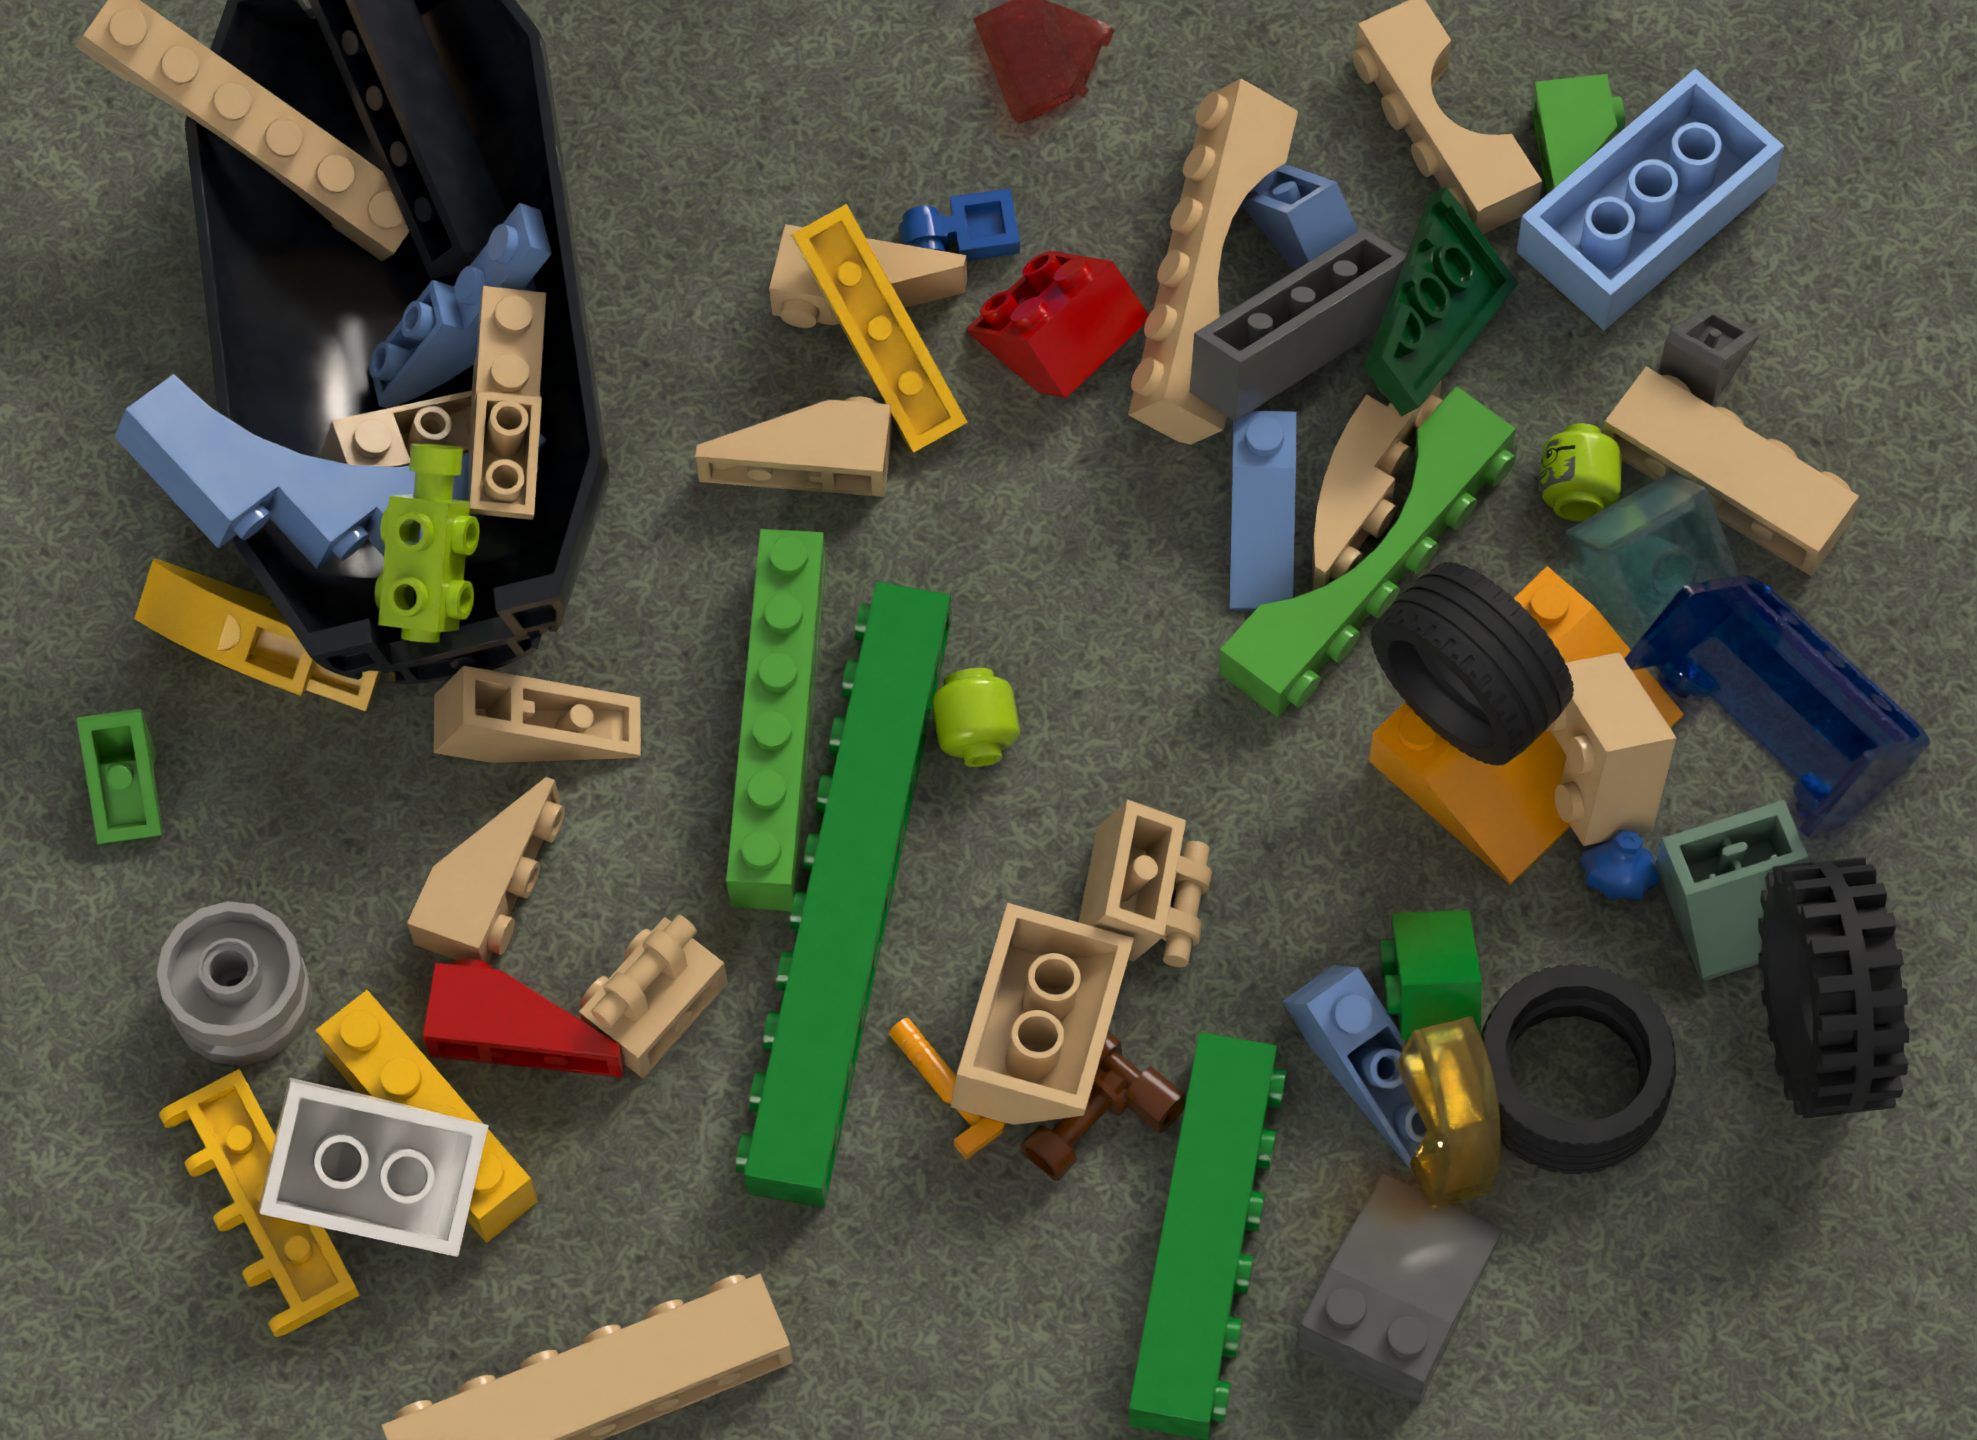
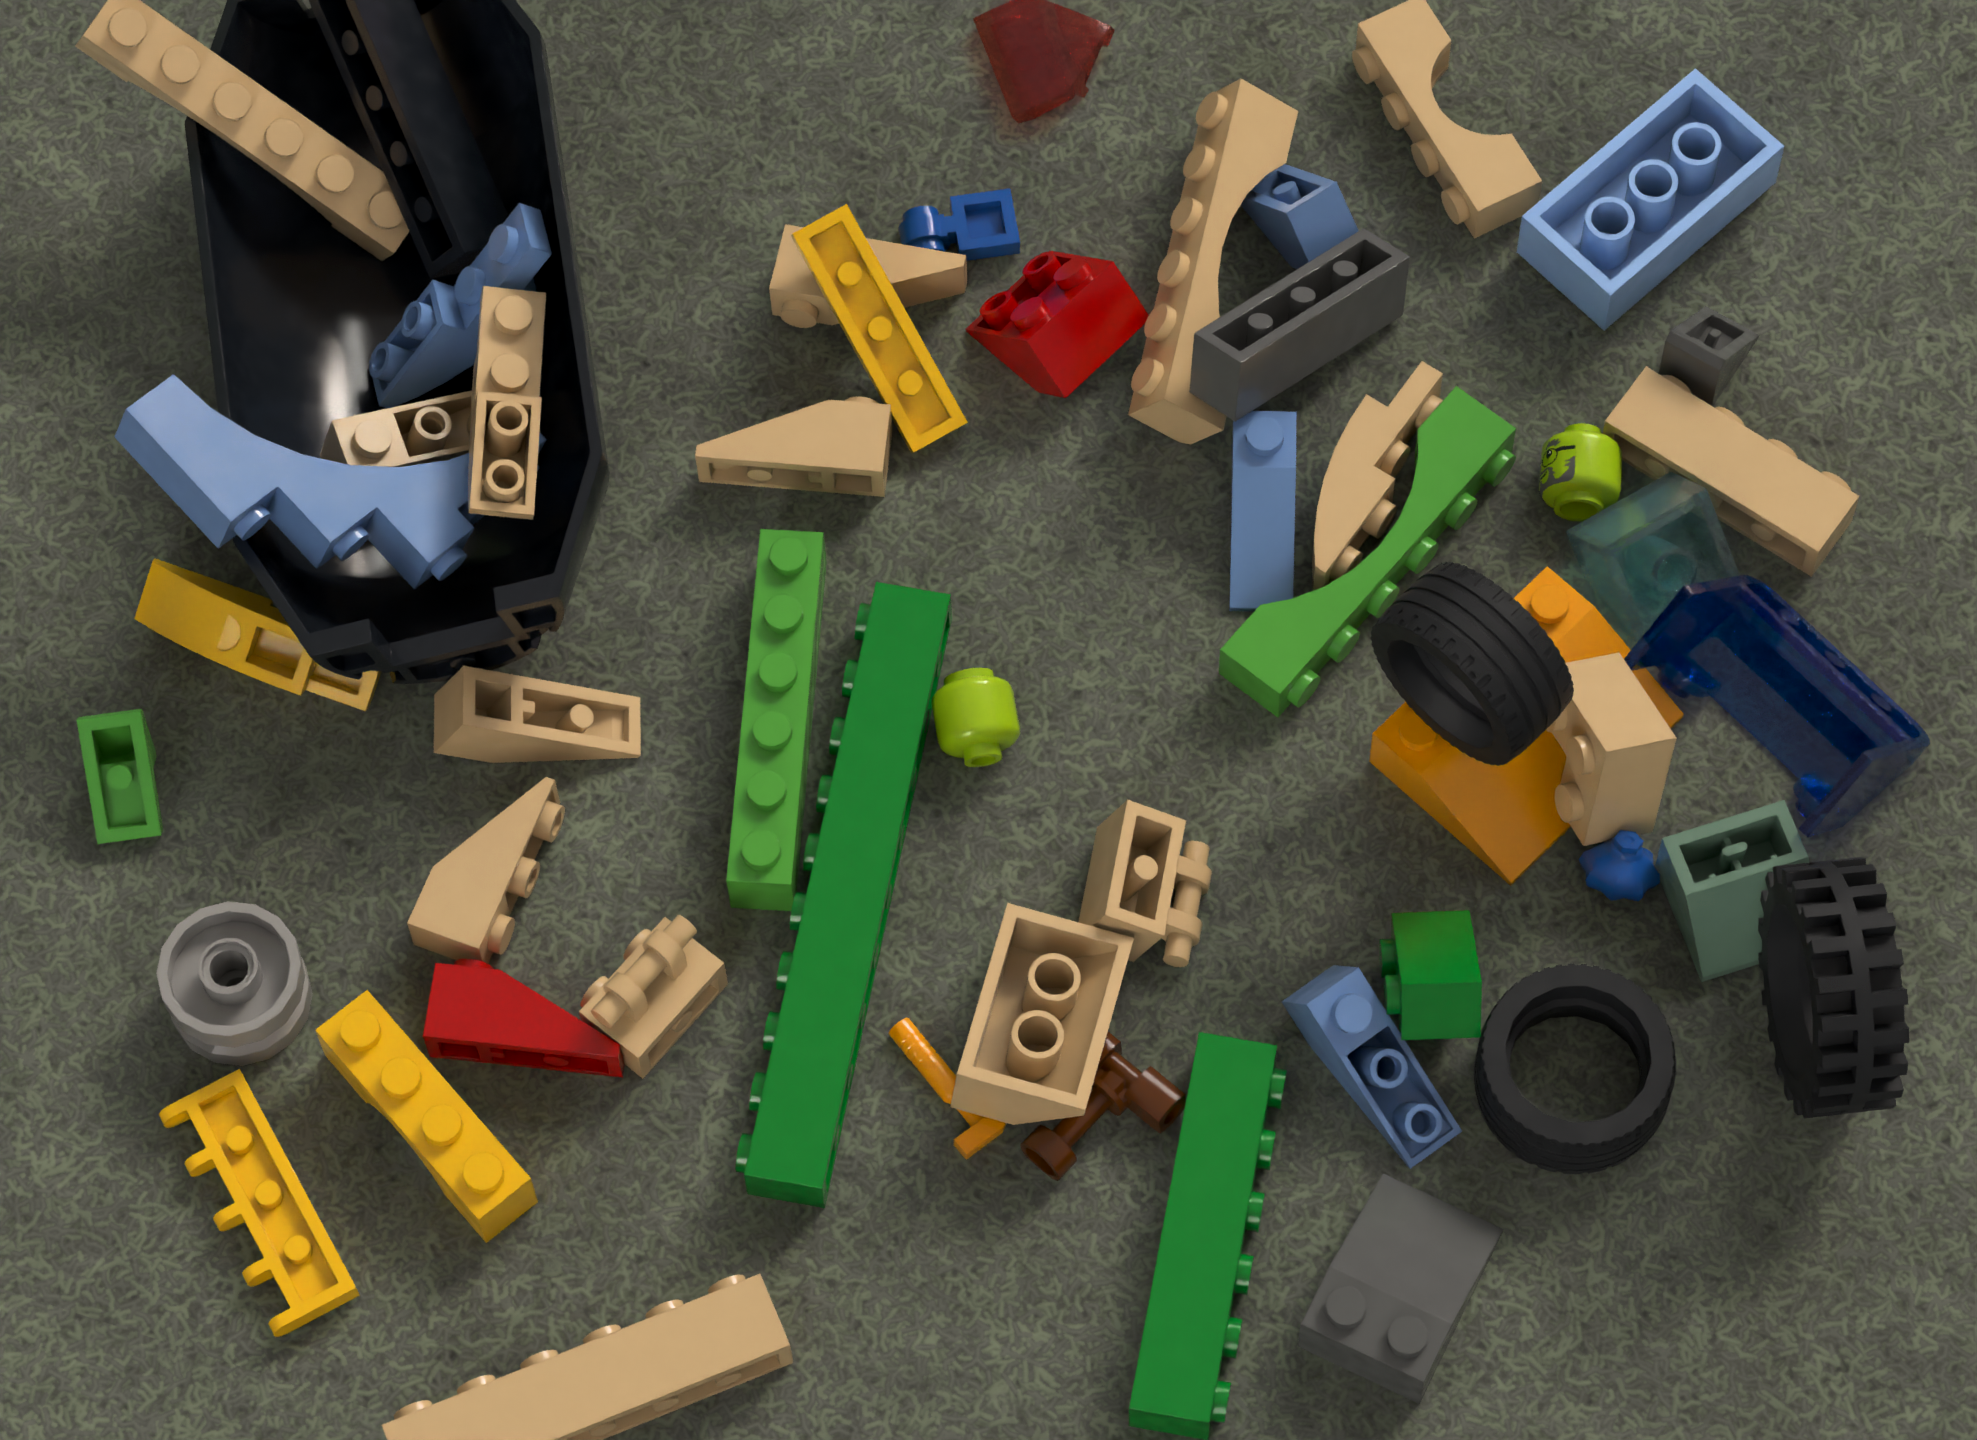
white slope [259,1078,489,1257] -> none
lime brick [375,444,480,643] -> none
dark green wing [1364,186,1519,417] -> none
clear yellow brick [1395,1016,1501,1209] -> none
bright green slope [1531,74,1625,195] -> none

